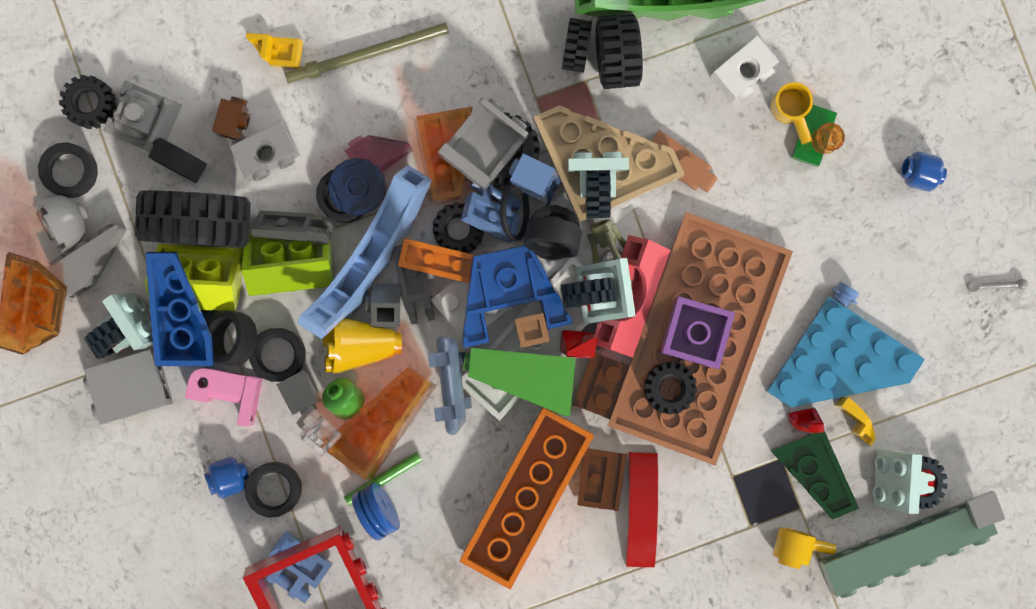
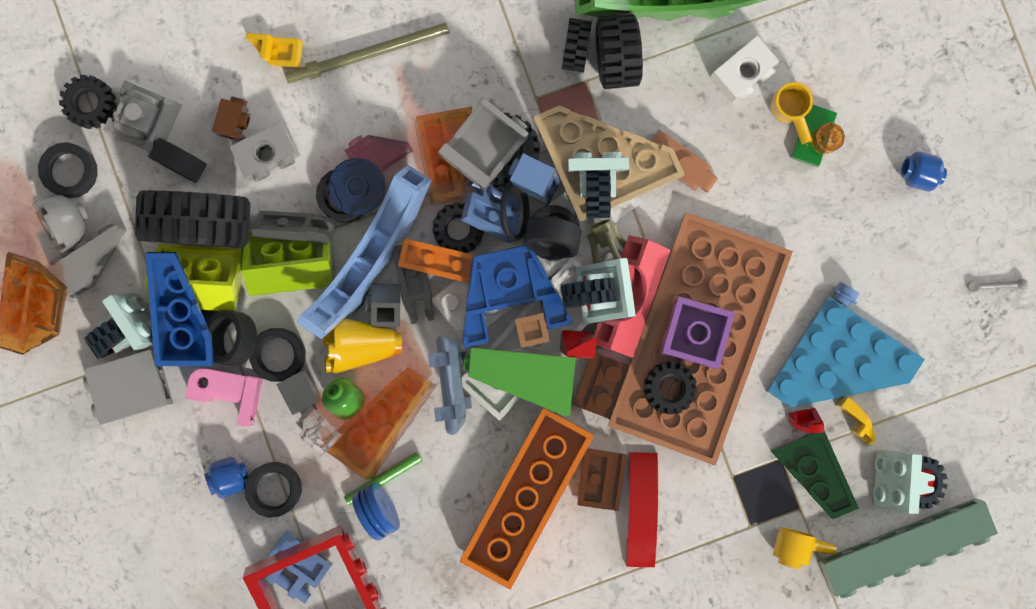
light grey tile [965,491,1005,529] -> none

